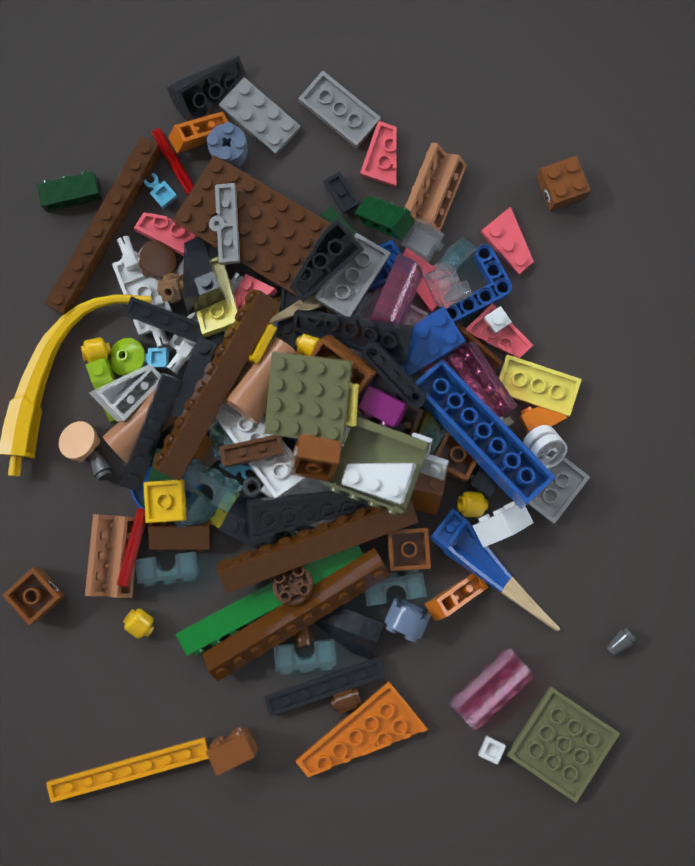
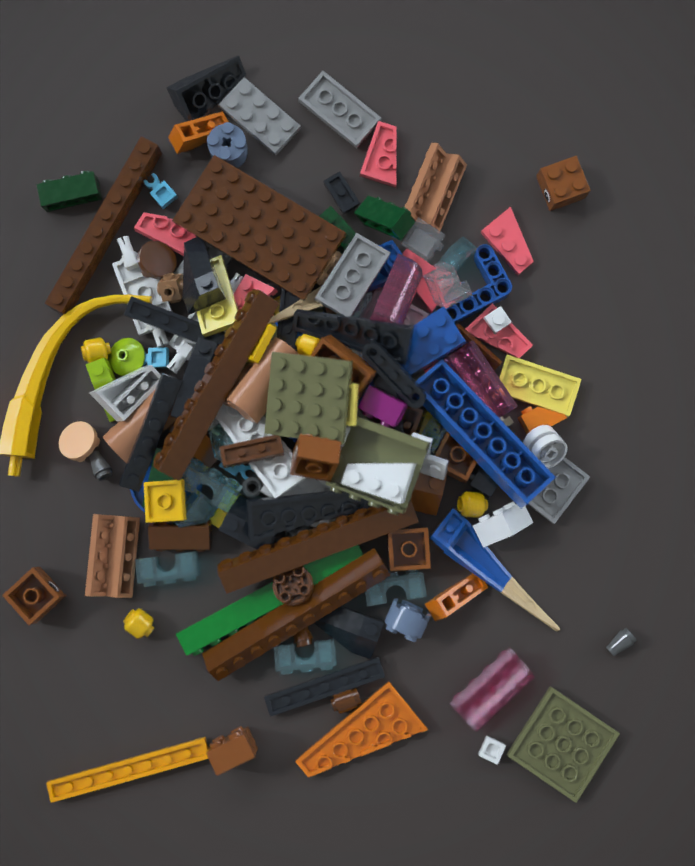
red axle [117,508,146,587] -> none
red axle [151,128,194,195] -> none
light grey hinge [209,183,240,265] -> none
black wedge [290,218,364,302] -> none

